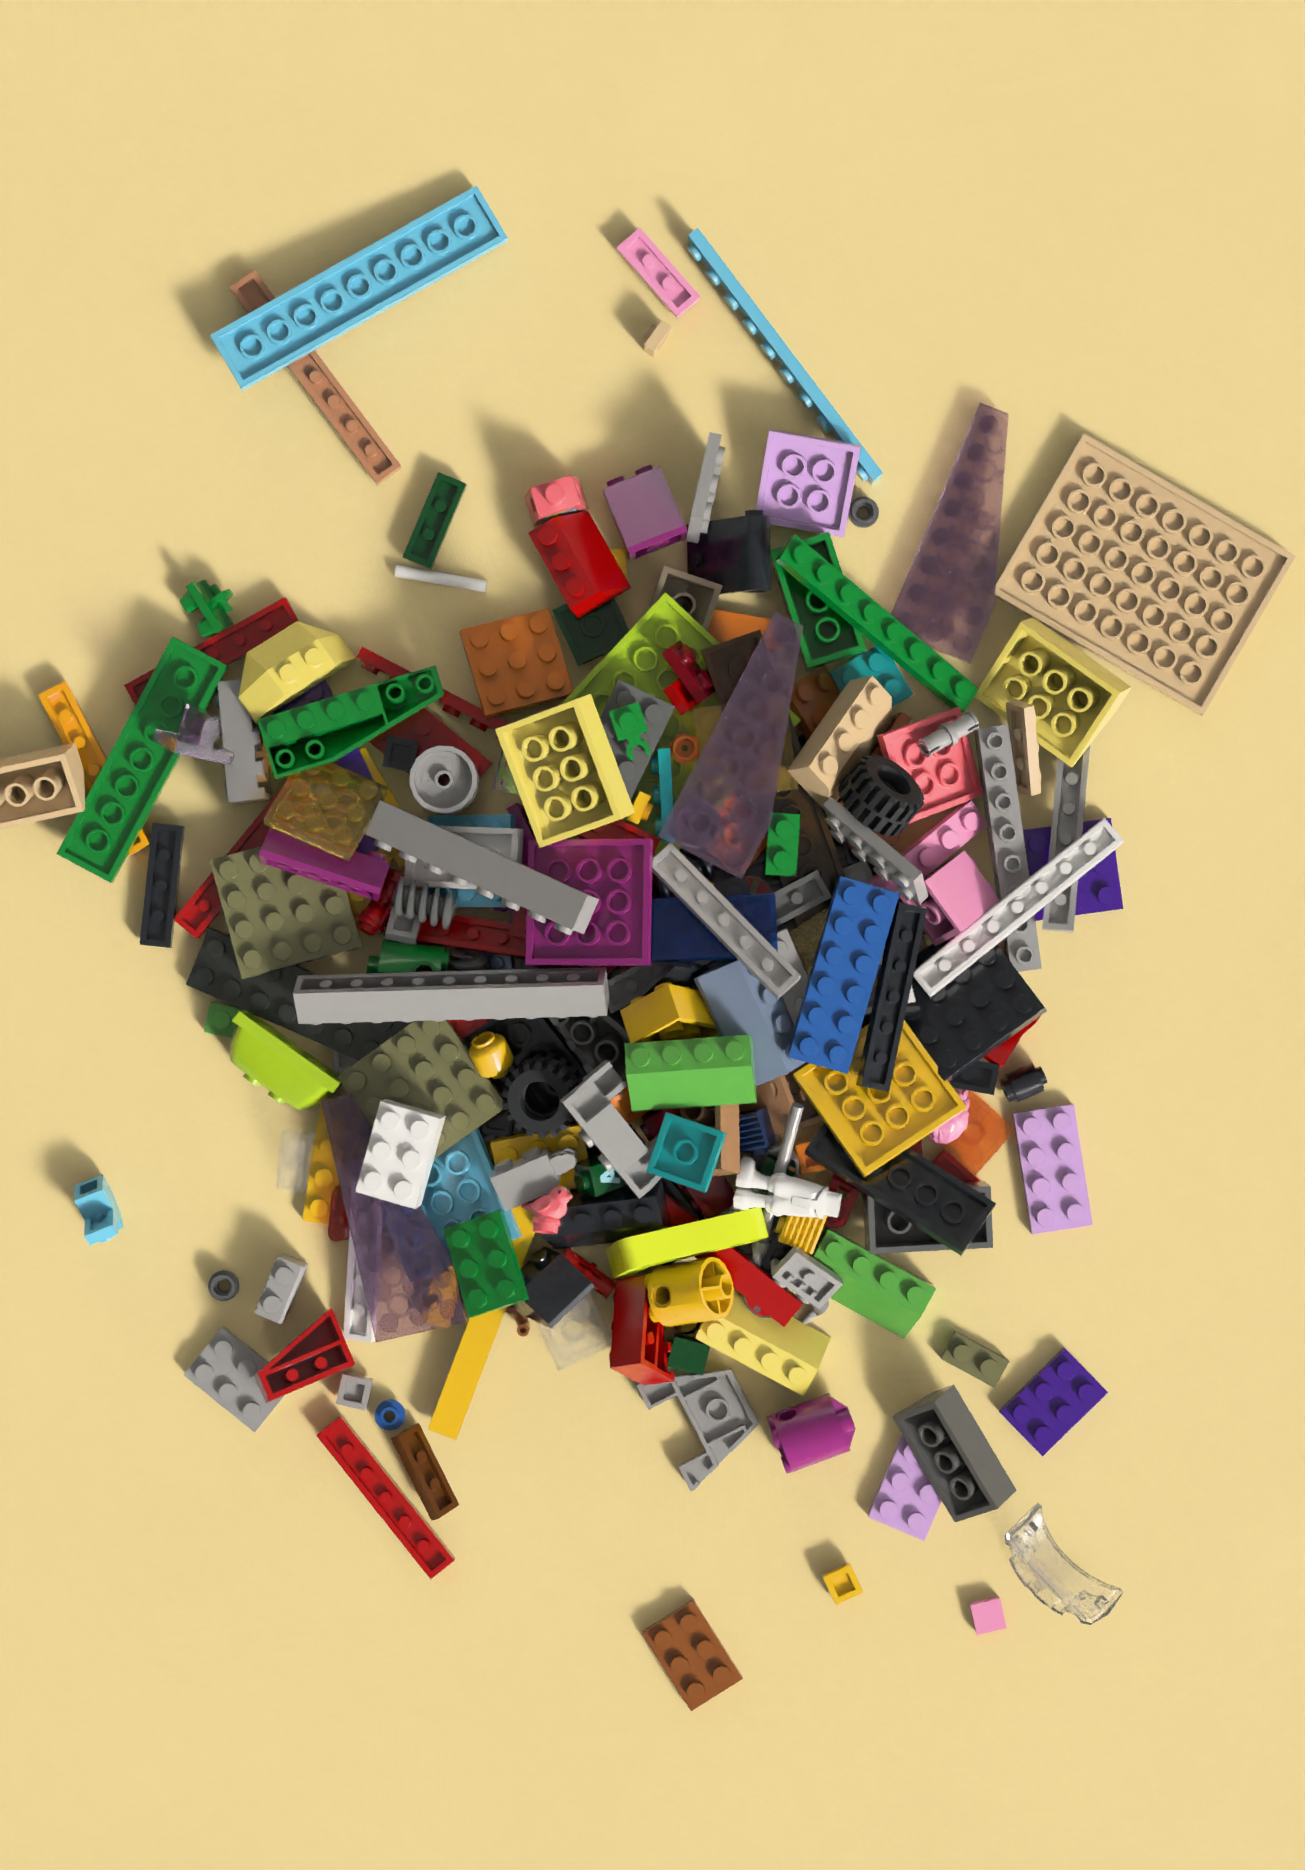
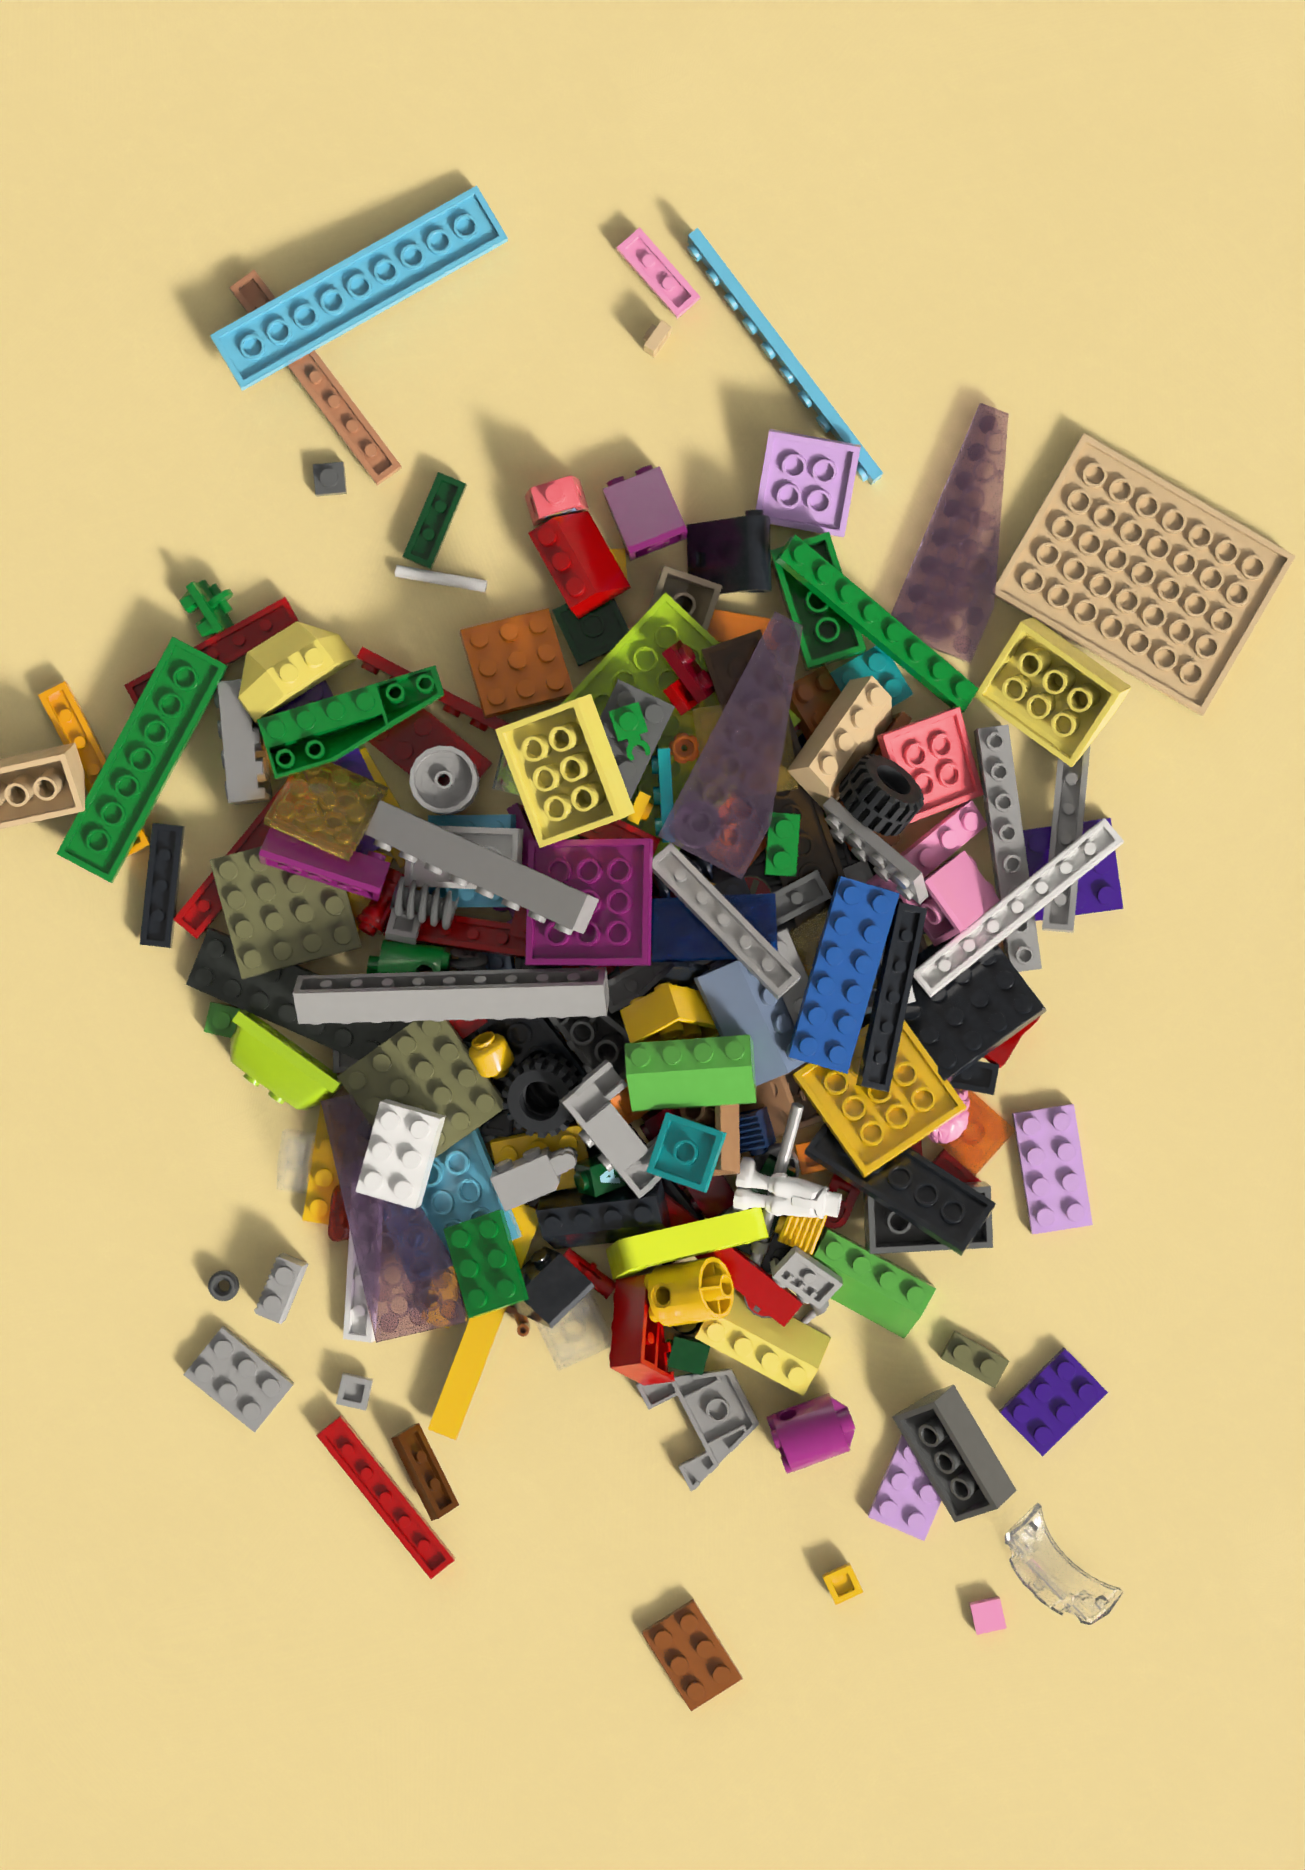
medium azure brick [74,1174,123,1246] -> none
bracket [153,704,235,765] -> none
red wedge [254,1308,355,1403] -> none
blue plate [375,1399,406,1431] -> none
black plate [382,736,419,772] -> none
coral animal [521,1186,573,1234] -> none
light grey plate [686,432,725,543] -> none
dark grey plate [848,497,879,528] -> none
light grey pin [918,711,979,758] -> none
black brick [999,1063,1048,1103] -> none
tan plate [1006,699,1041,796] -> none
none -> dark grey plate [313,462,347,497]

